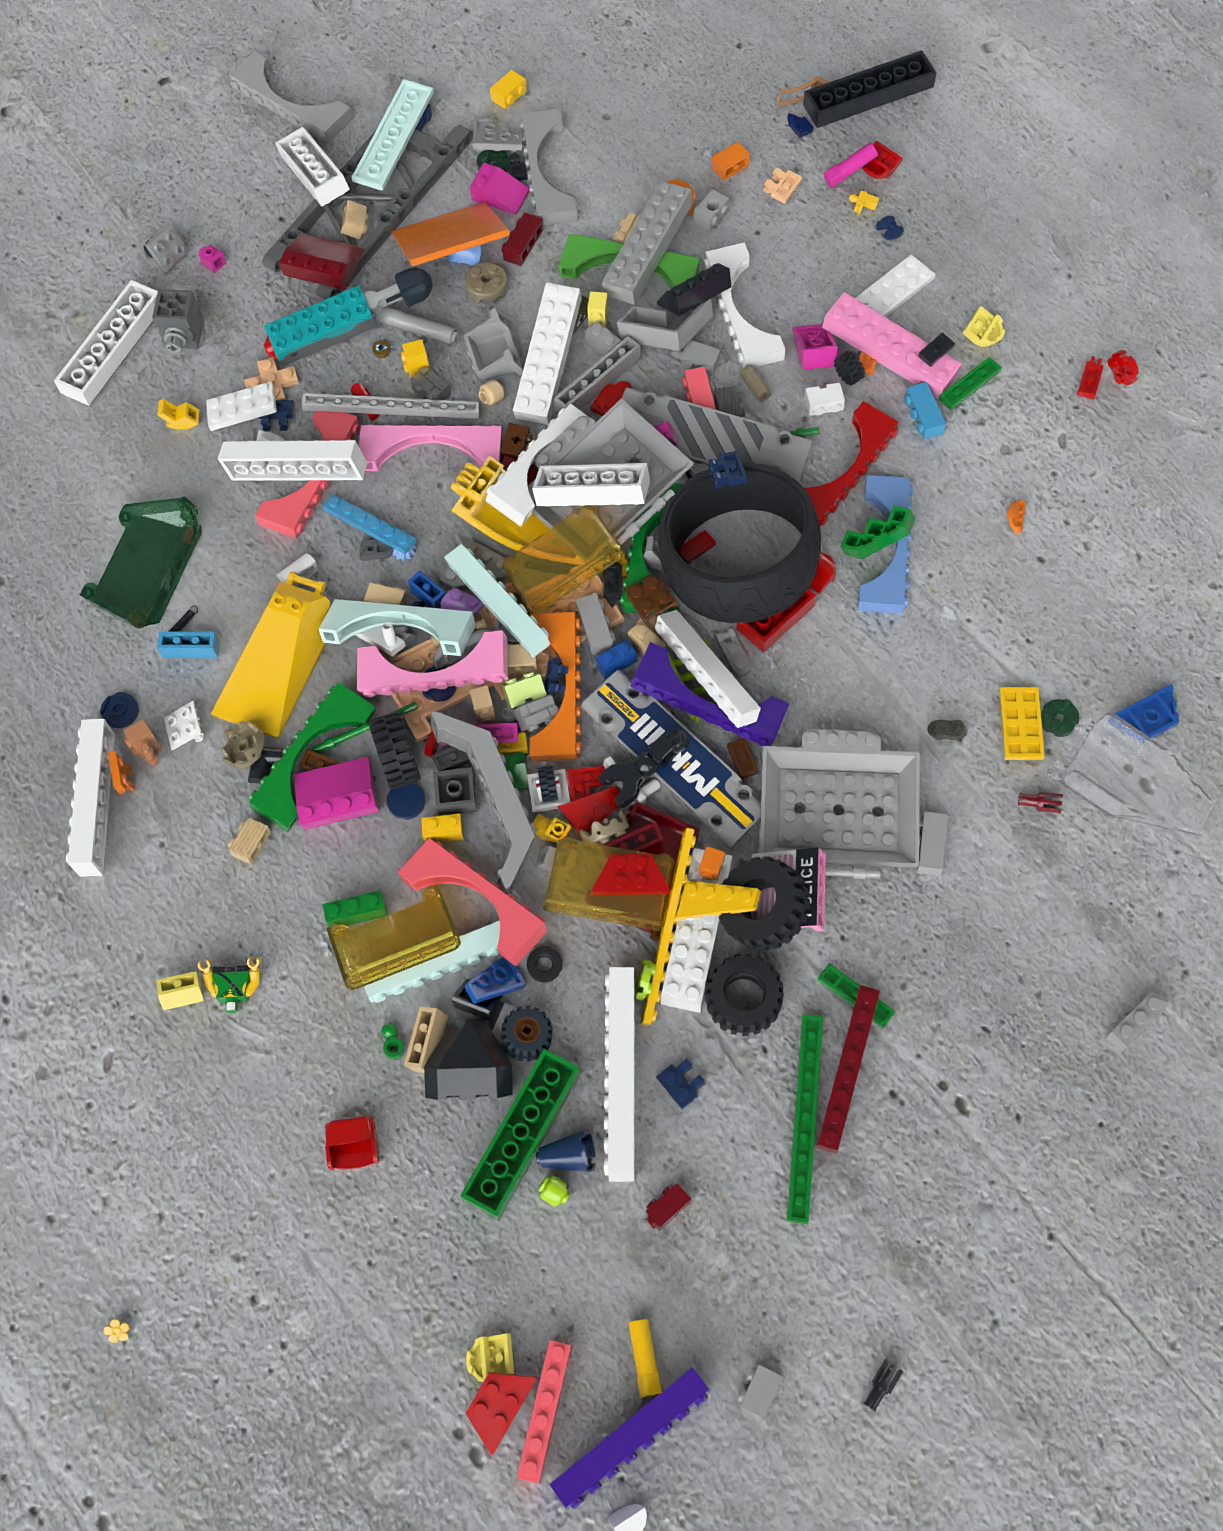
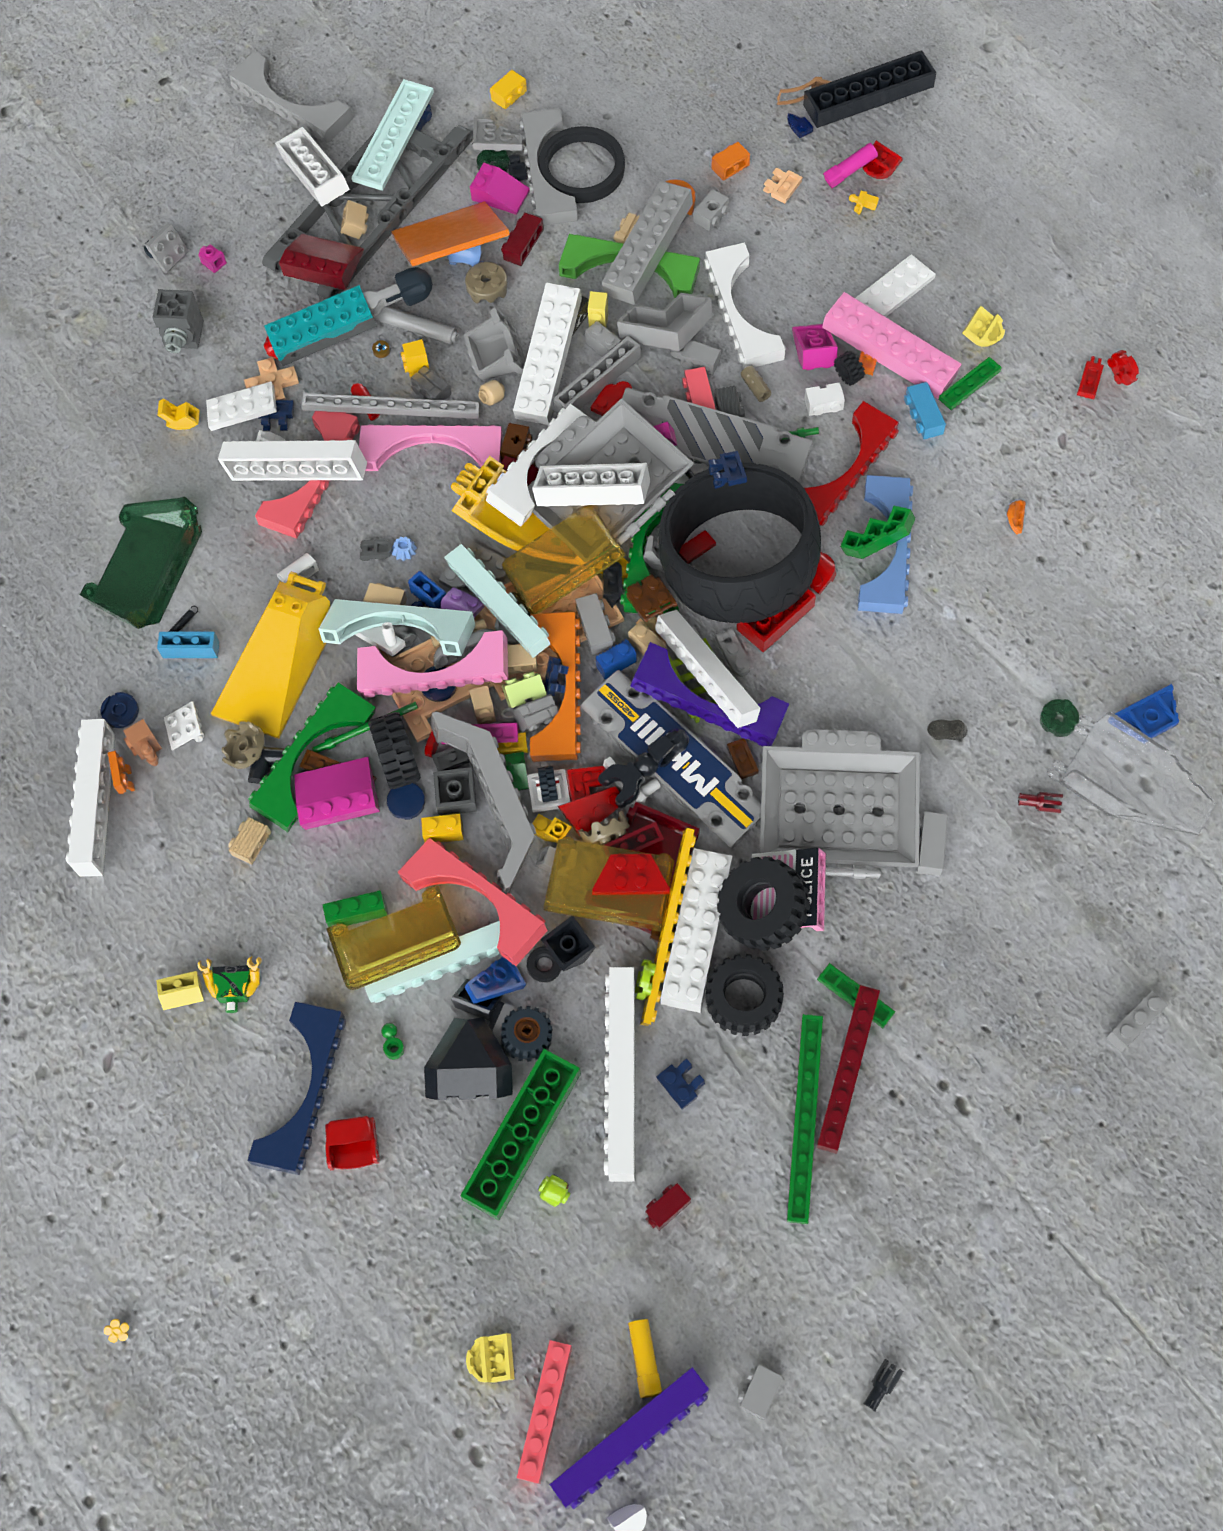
white brick [54,280,158,406] -> none
dark azure plate [322,494,417,554] -> none
tan brick [404,1006,448,1073] -> none
red wing [466,1372,537,1455] -> none
dark blue cone [536,1129,596,1172] -> none
black slope [657,263,732,316] -> none
yellow wing [676,881,761,921] -> none
orange brick [699,846,726,880] -> none
dark blue piece [876,215,904,240] -> none
black plate [918,332,955,367] -> none
yellow plate [999,687,1045,760] -> none
none -> dark blue arch [247,1002,346,1175]
none -> black tyre [538,126,625,203]
none -> black slope [540,915,596,972]

